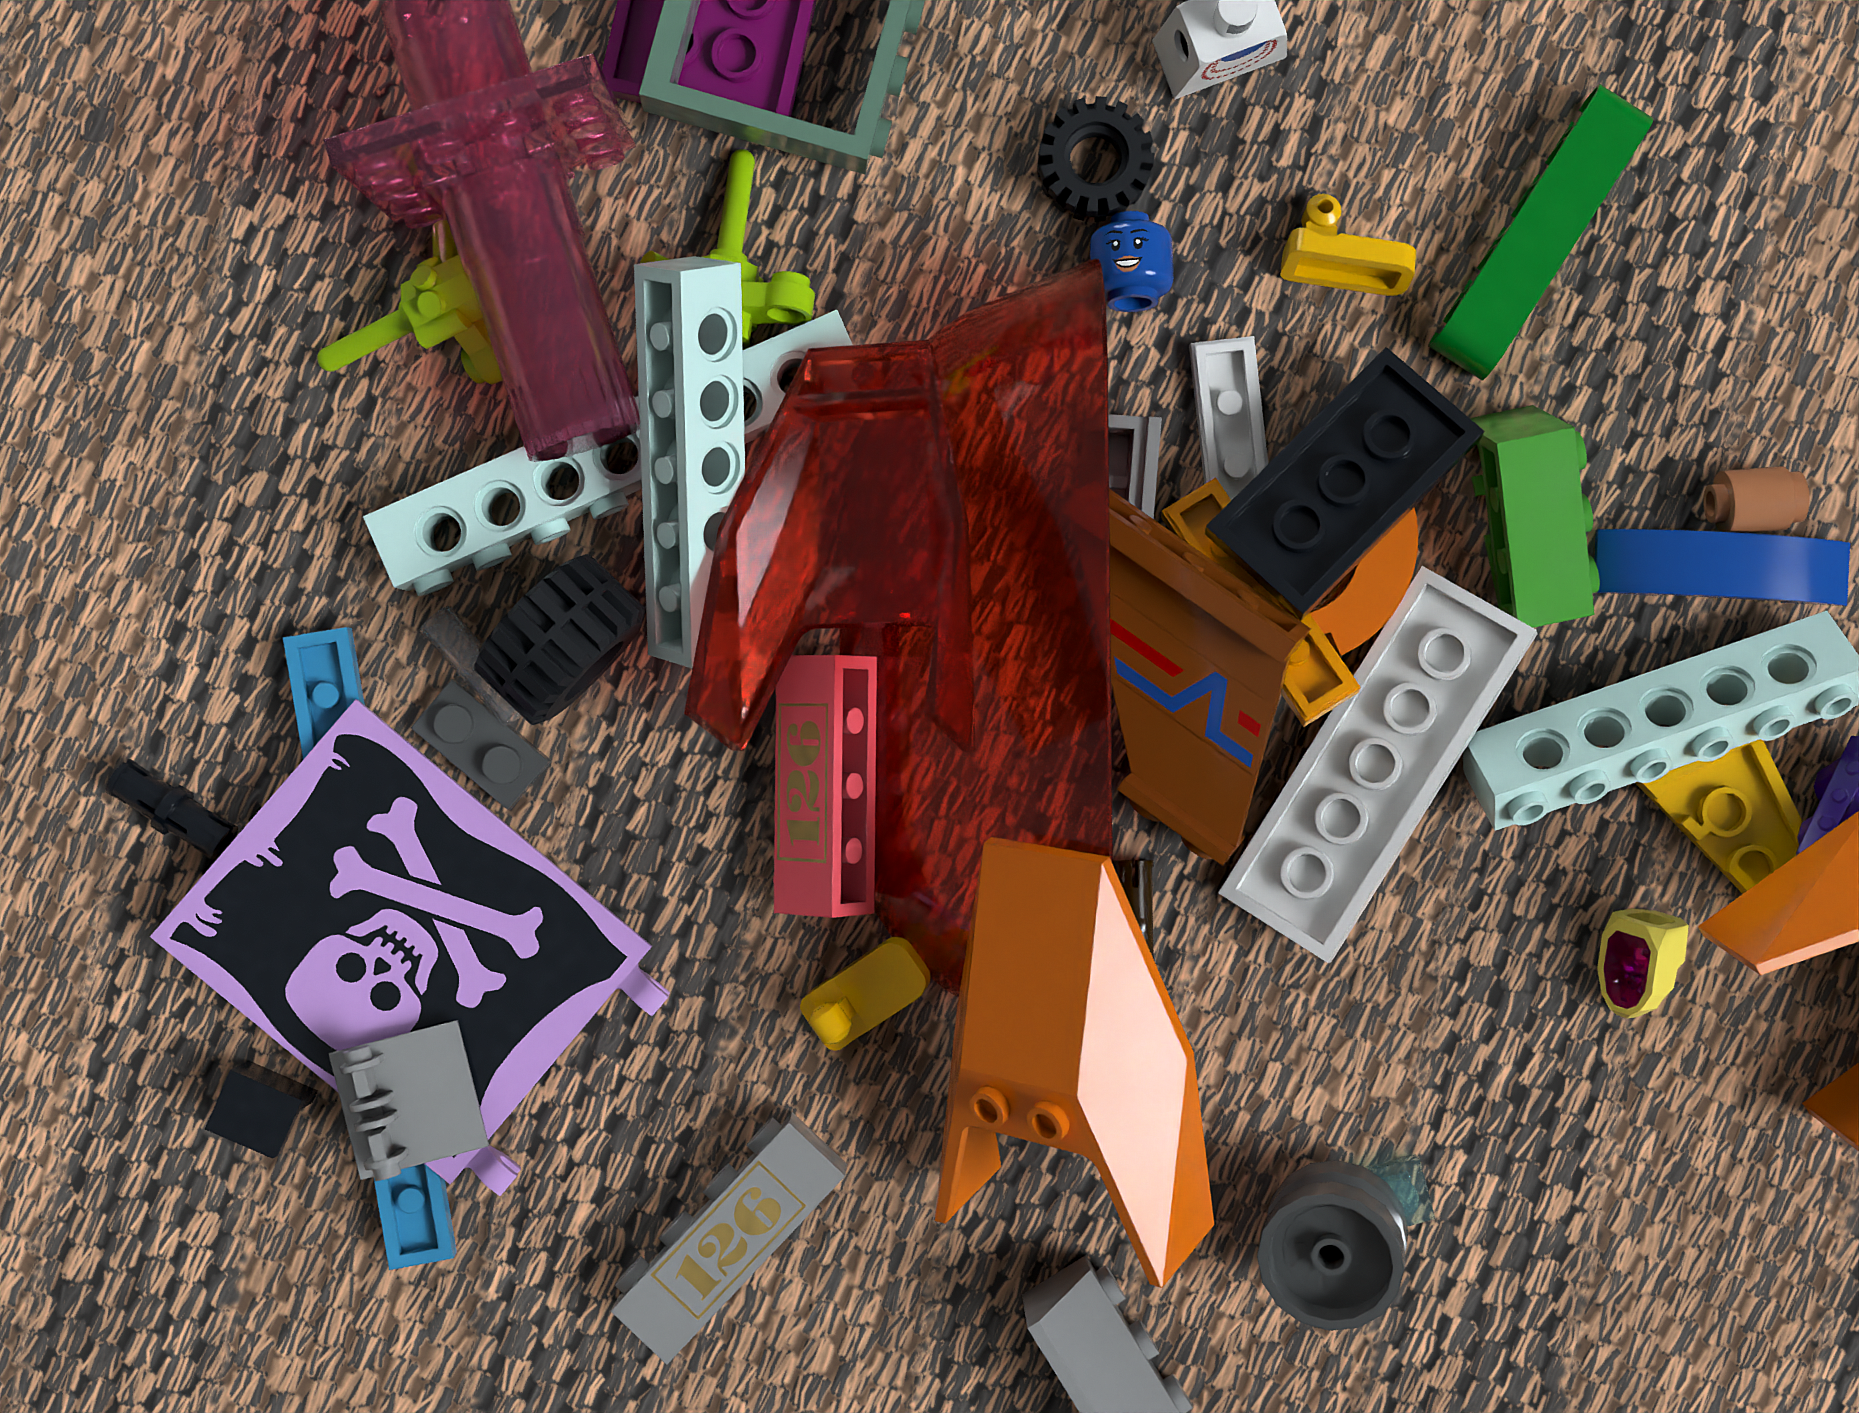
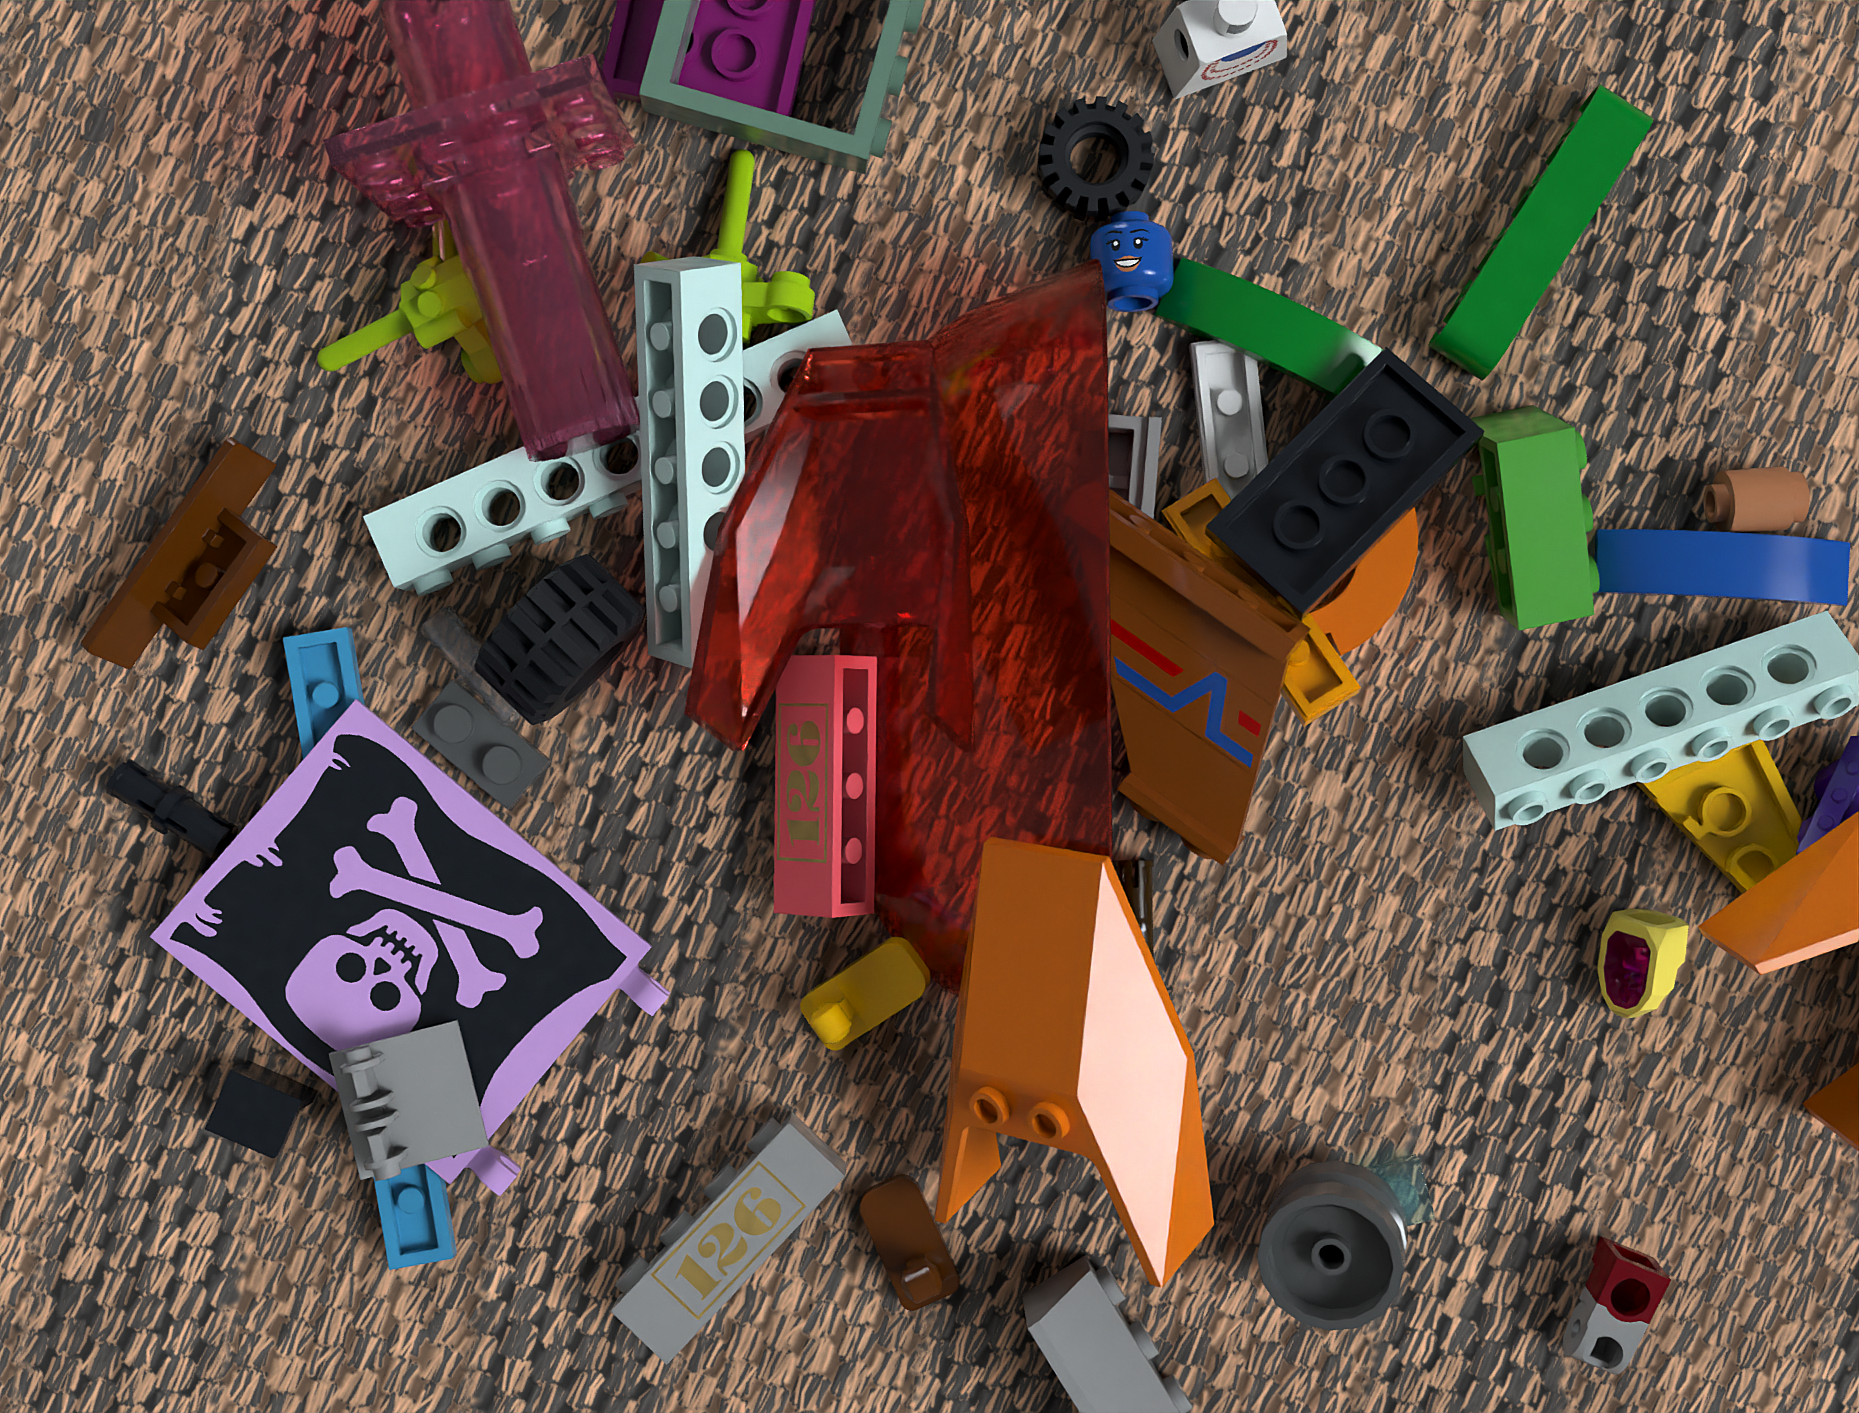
white plate [1218,566,1537,963] -> none
yellow piece [1280,194,1416,296] -> none
none -> reddish brown bracket [81,437,278,670]
none -> reddish brown piece [860,1174,960,1311]
none -> green slope [1154,257,1383,401]
none -> leg [1563,1236,1671,1375]

